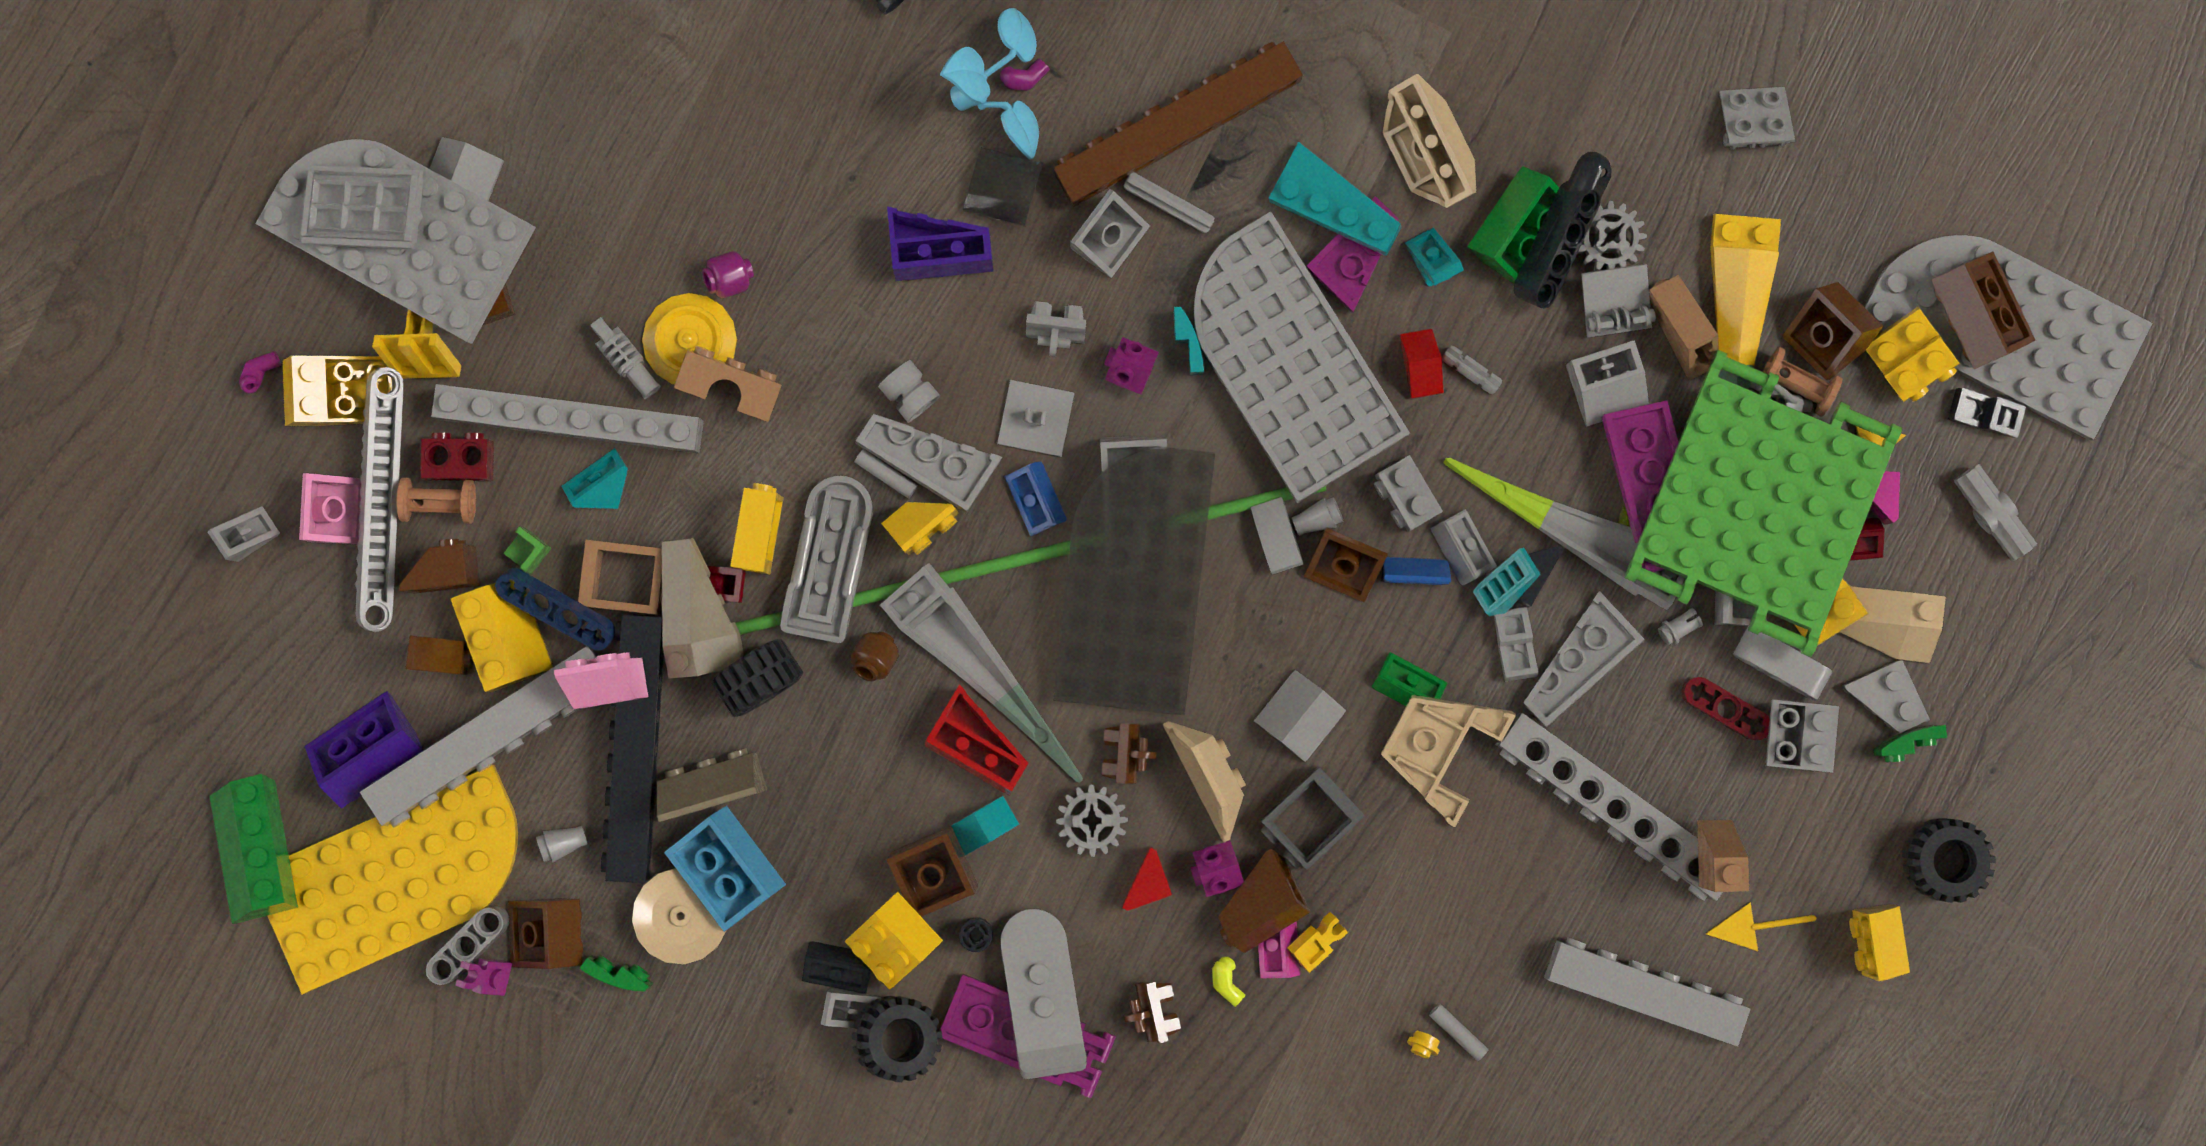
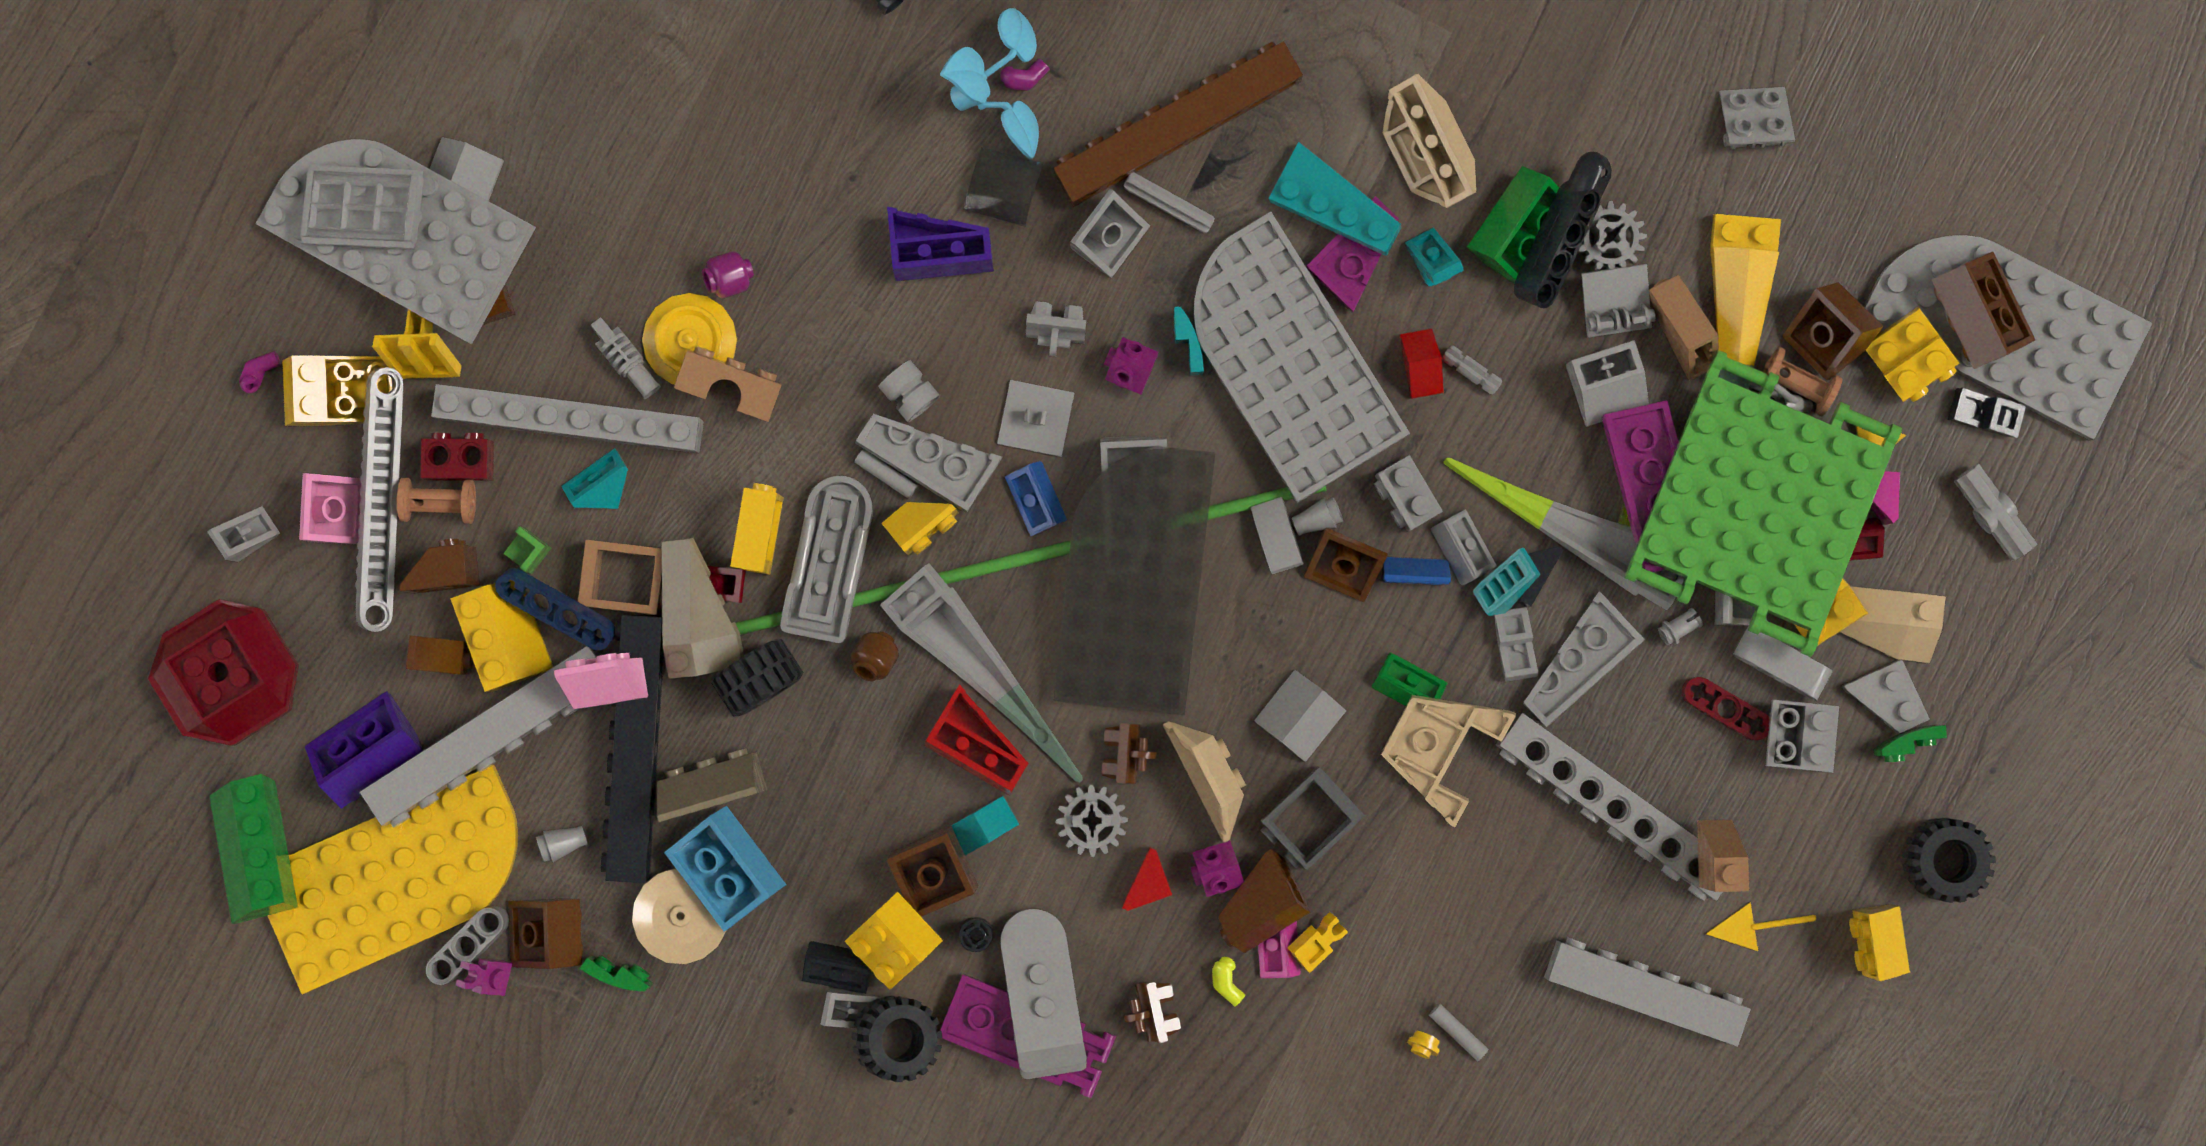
none -> dark red piece [148,599,299,746]

